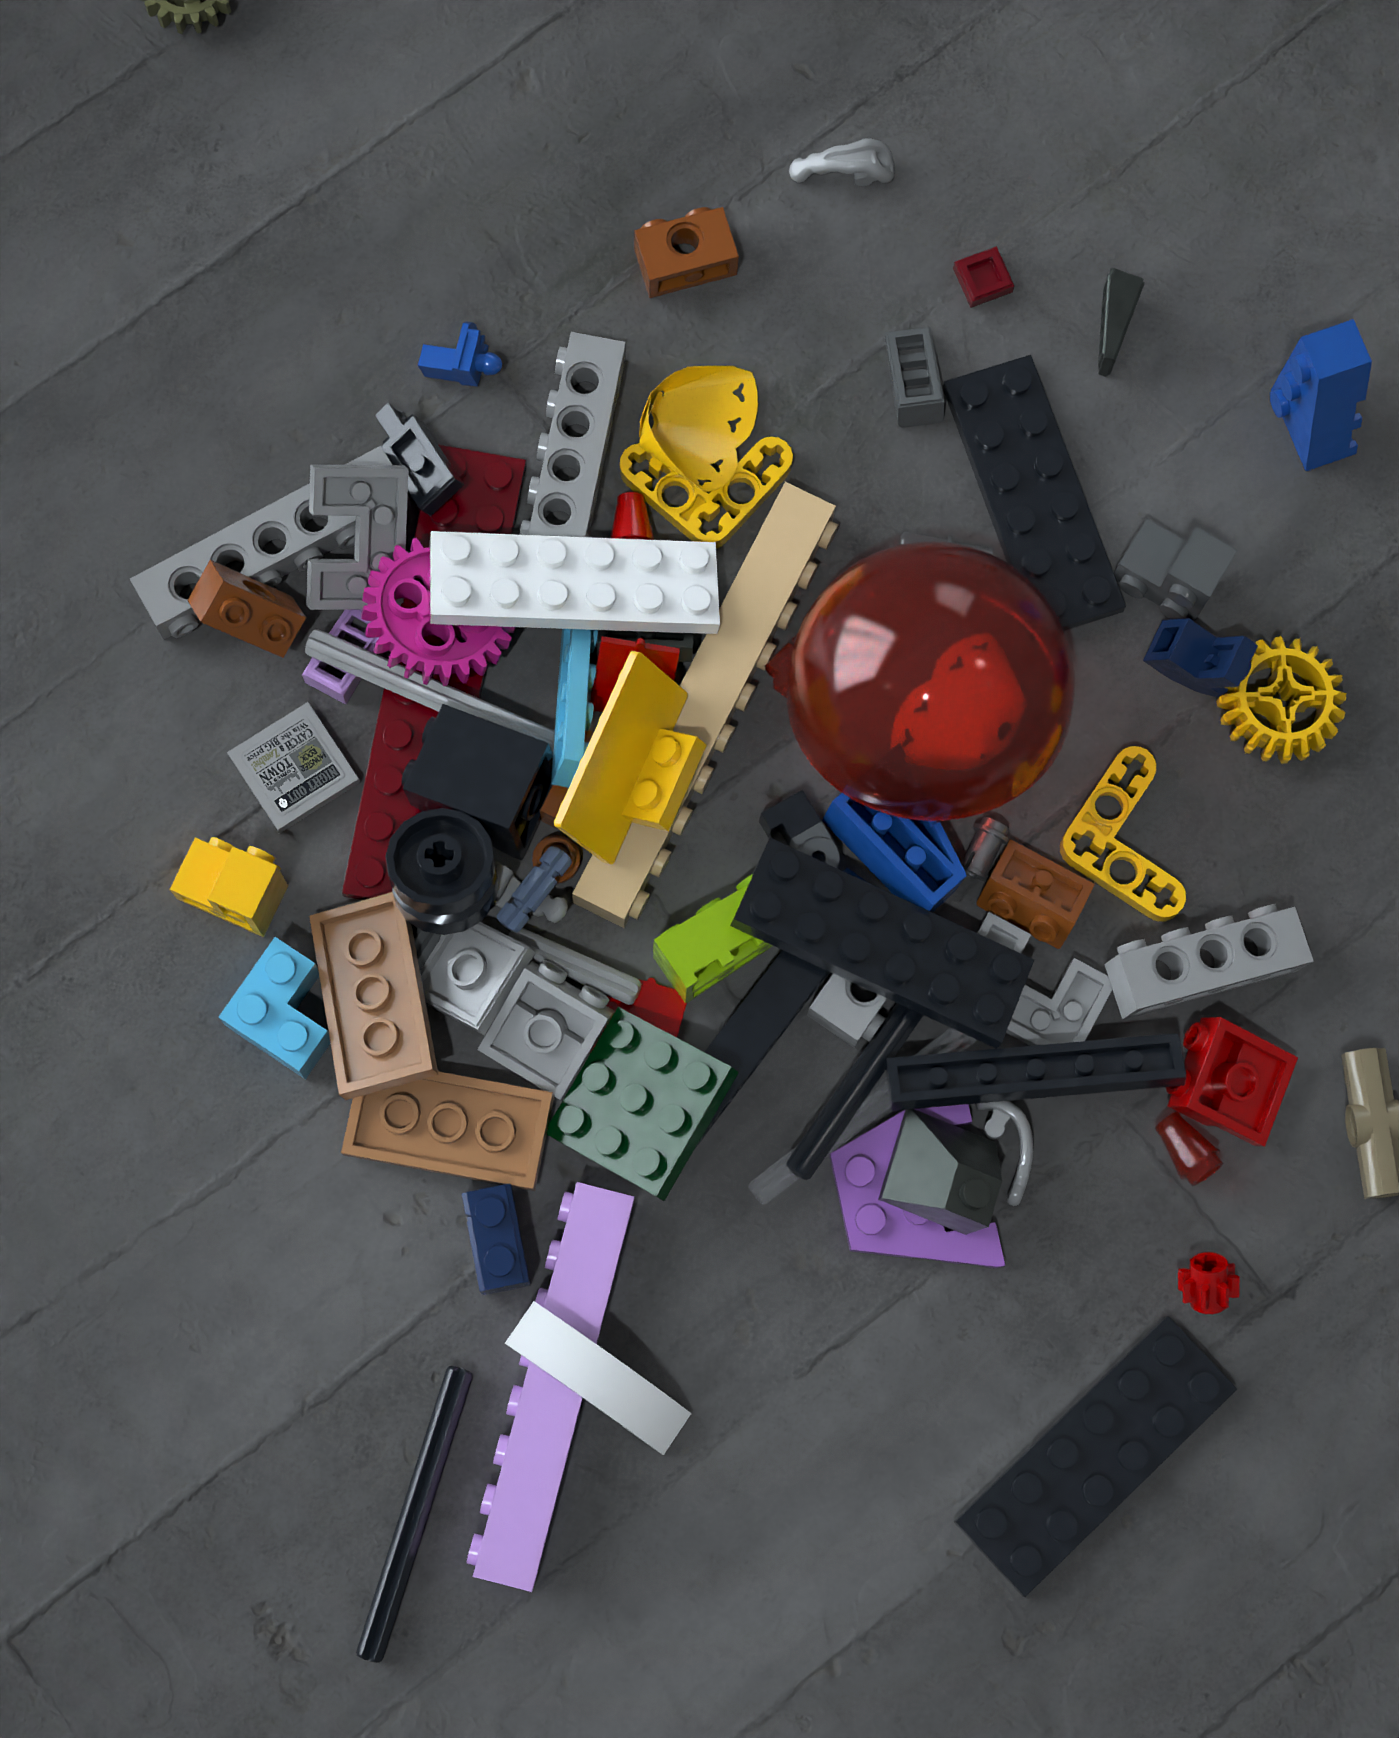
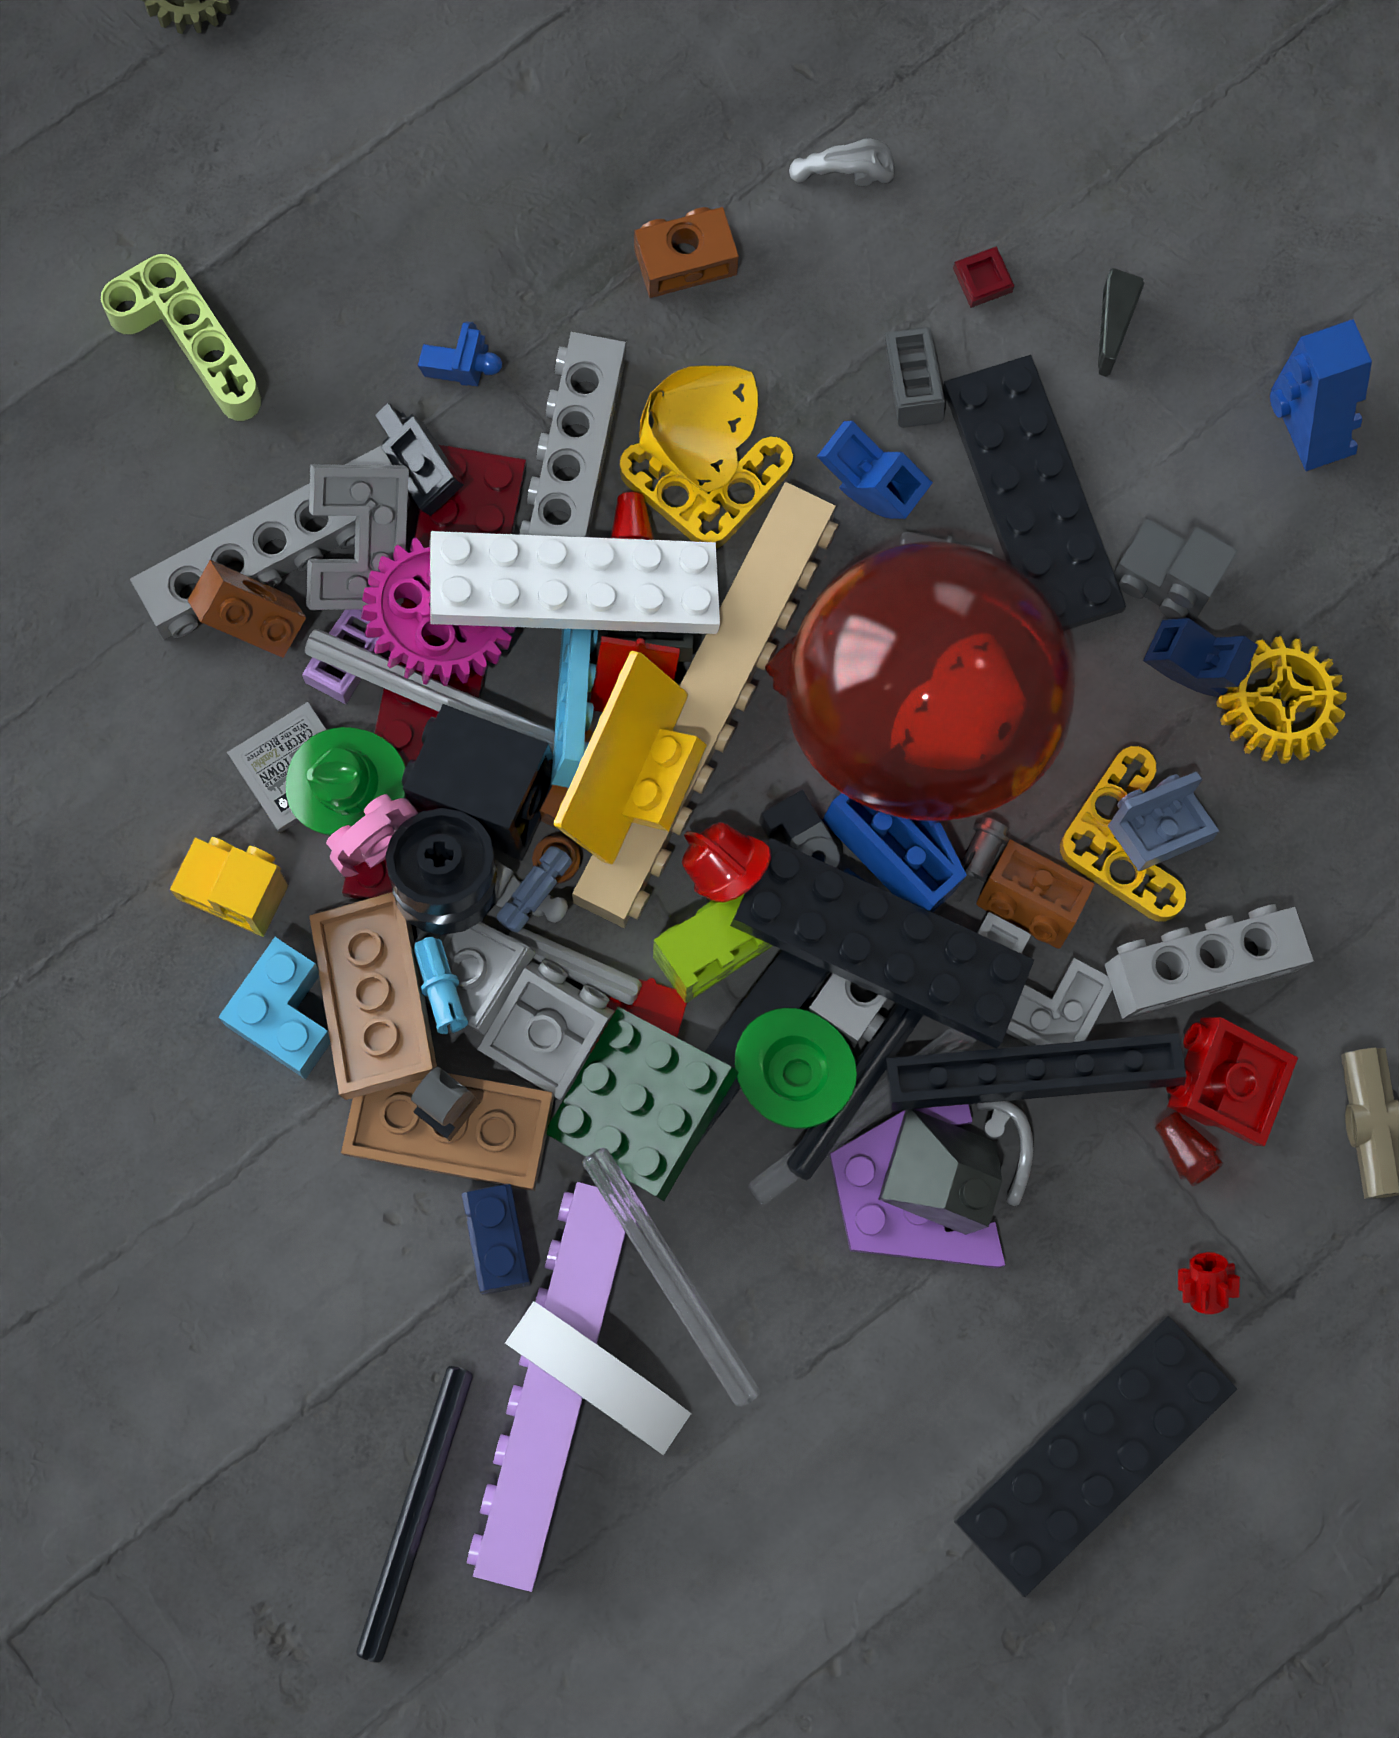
none -> yellowish green beam [101,254,261,421]
none -> green hat [285,727,406,836]
none -> bright pink plate [326,794,418,877]
none -> dark grey leg [411,1067,481,1141]
none -> medium azure axle [414,936,468,1034]
none -> clear axle [582,1148,760,1407]
none -> red piece [682,822,771,902]
none -> green hat [735,1008,857,1129]
none -> blue brick [817,421,933,519]
none -> sand blue bracket [1108,772,1219,871]

